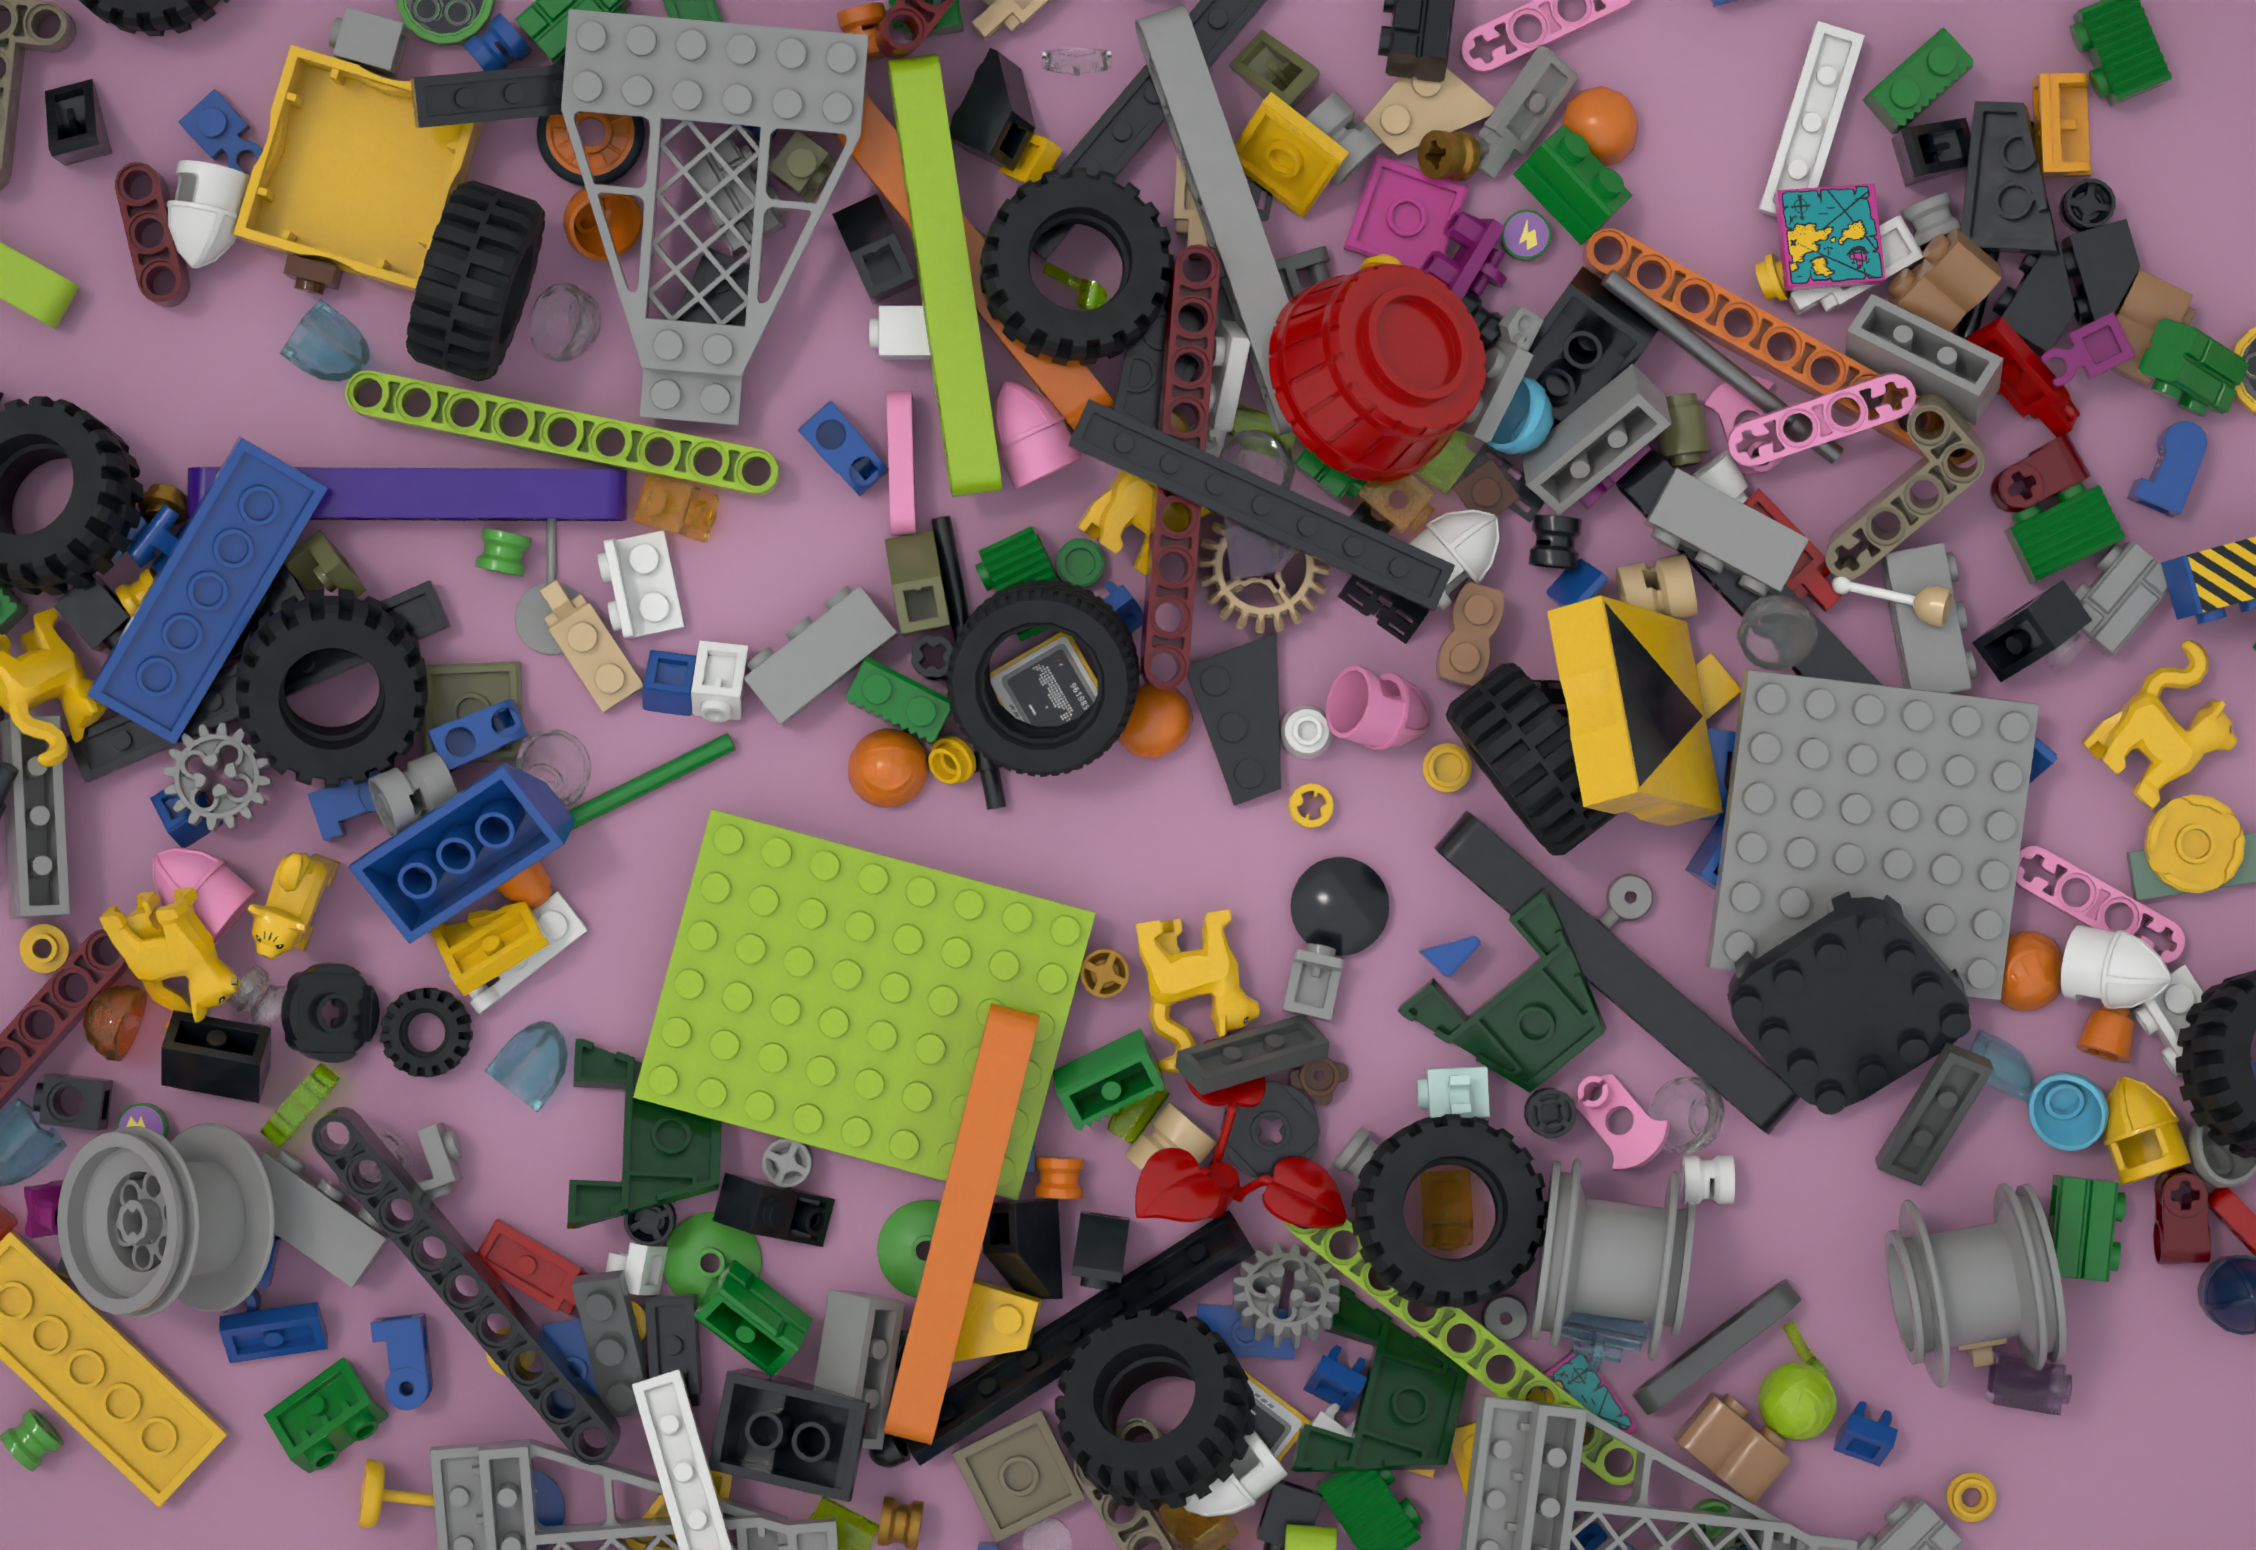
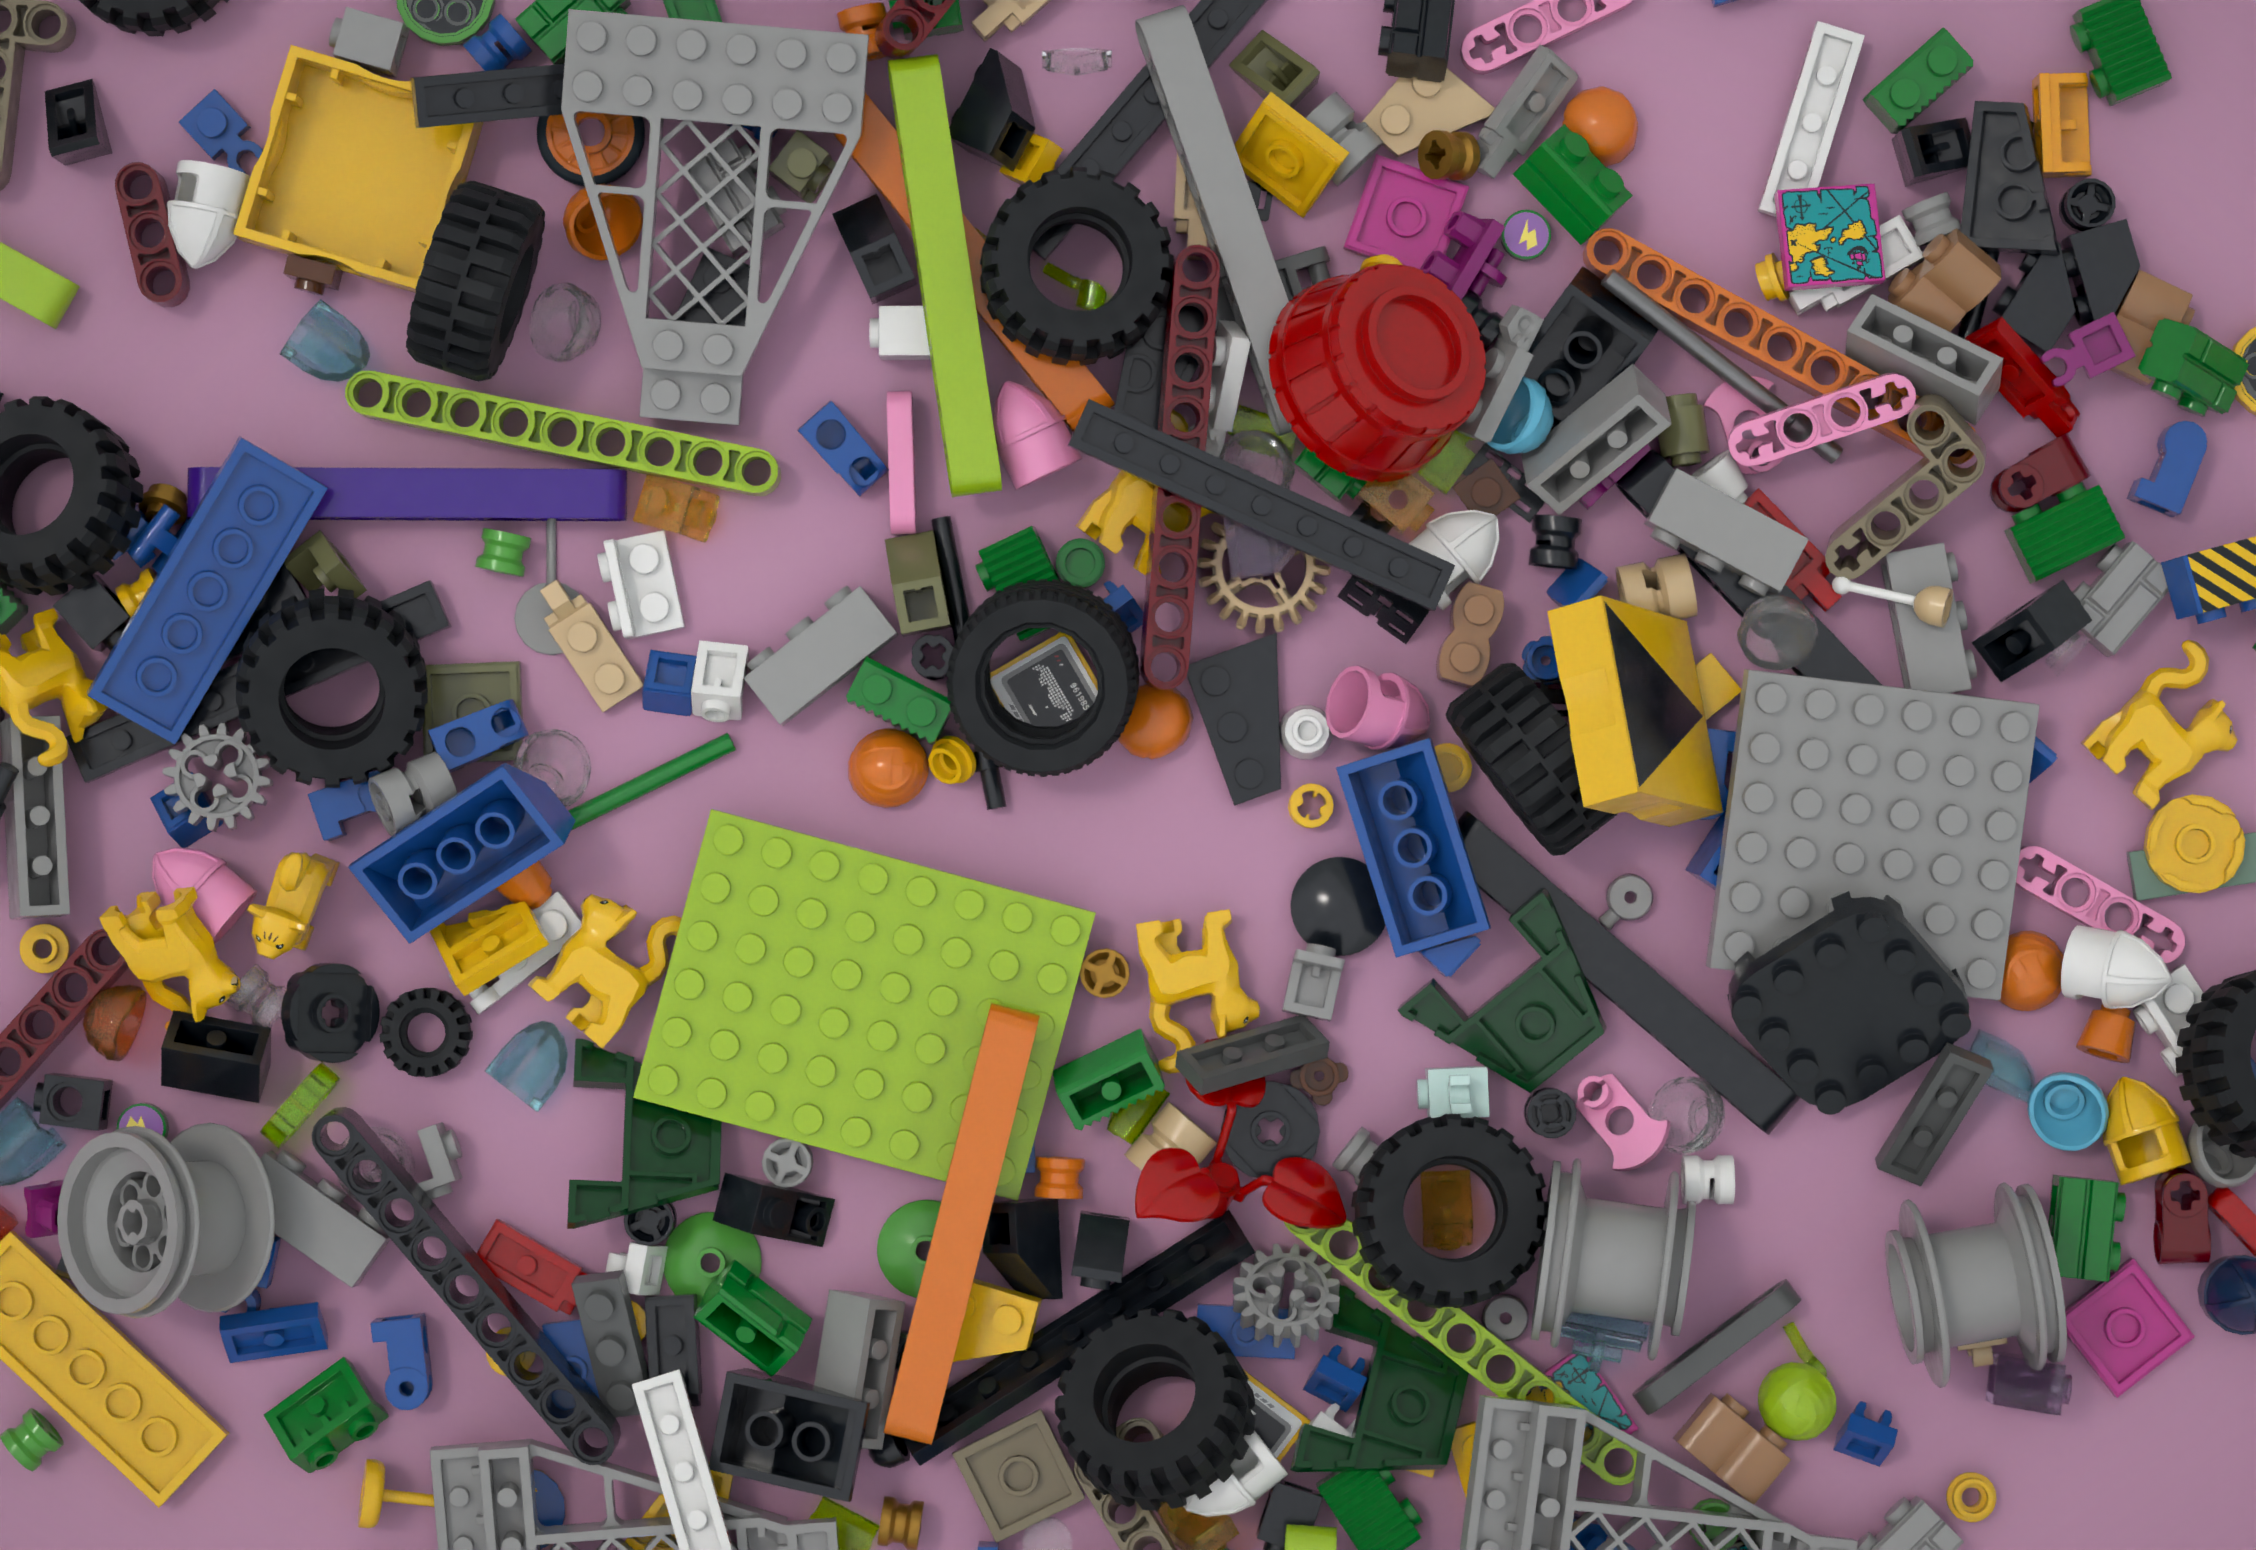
none -> yellow animal [528,894,681,1049]
none -> blue slope [1336,738,1491,958]
none -> blue plate [1522,636,1560,685]
none -> dark pink tile [2065,1258,2195,1398]

